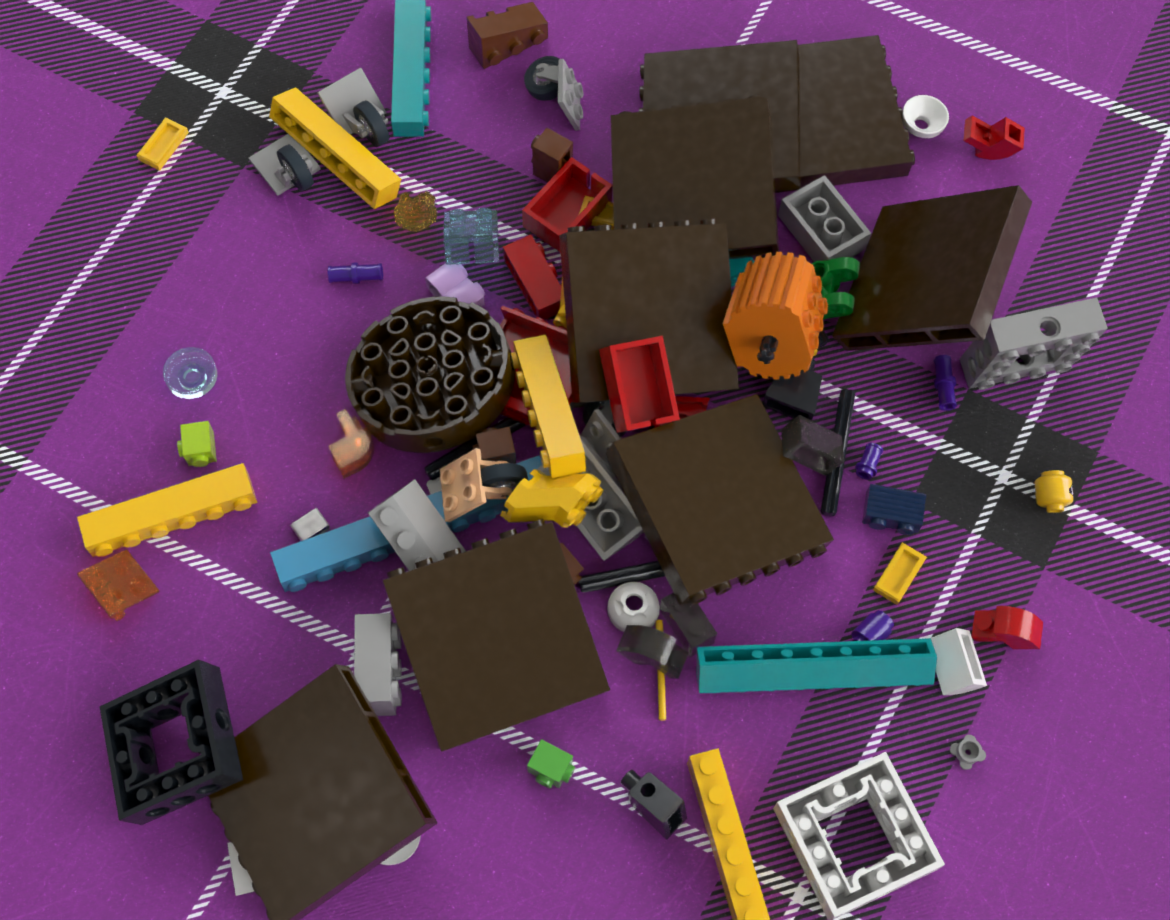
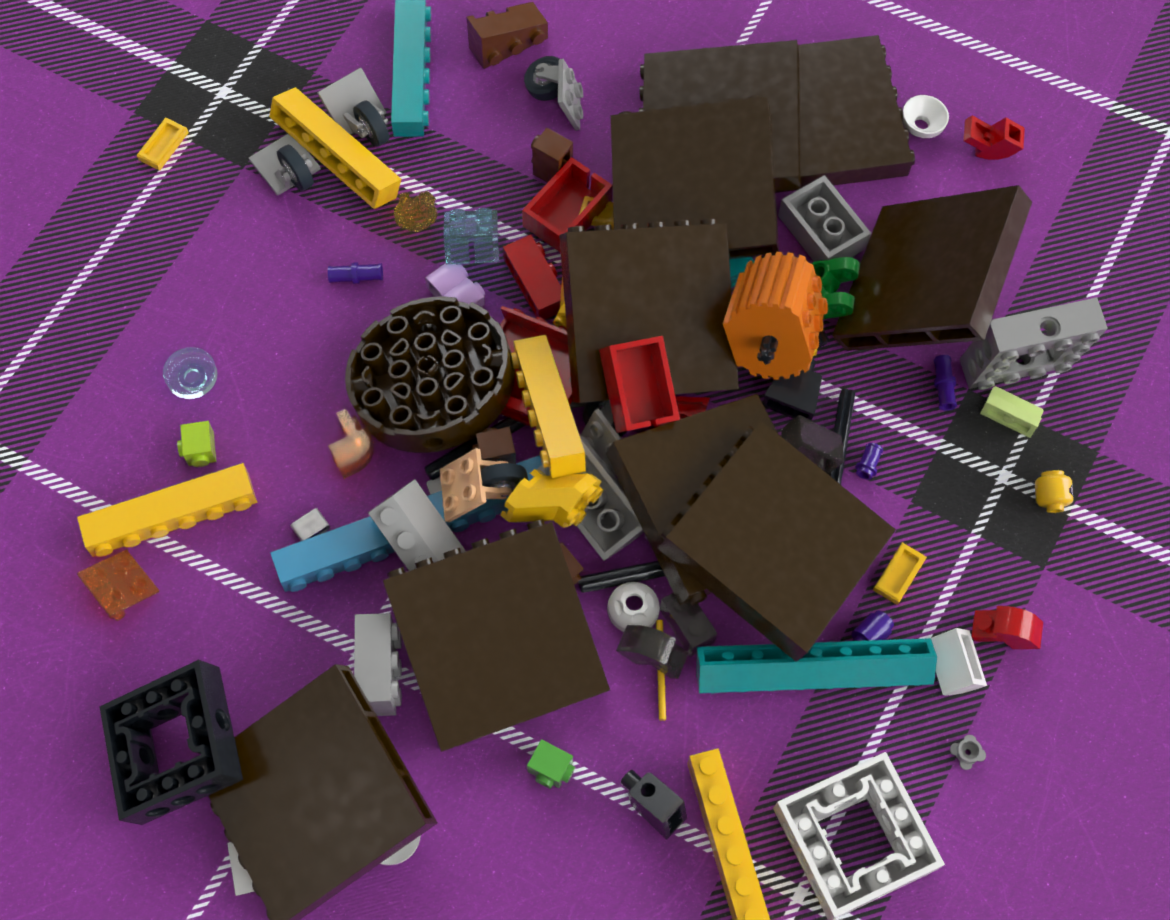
dark blue brick [862,484,926,535] -> none
none -> dark brown brick [658,421,896,662]
none -> yellowish green panel [980,386,1044,438]

